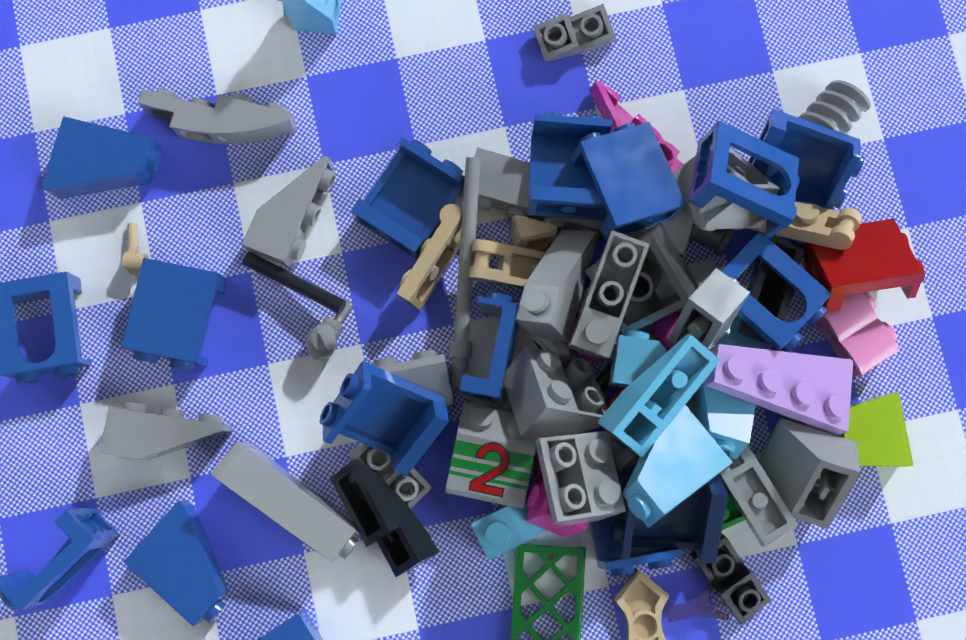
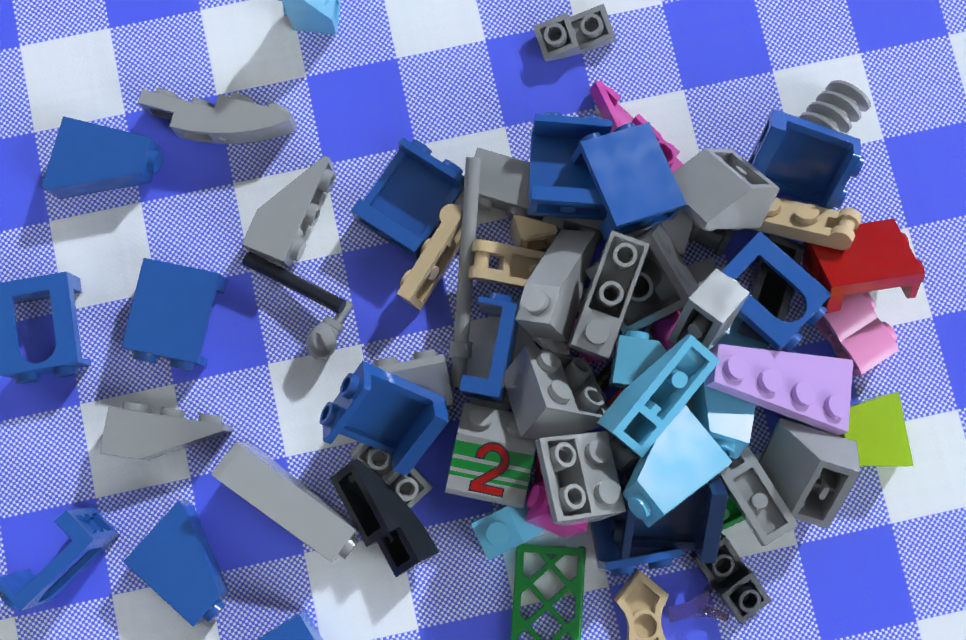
tan hand [122,222,149,275] -> none
blue panel [689,121,800,239] -> none

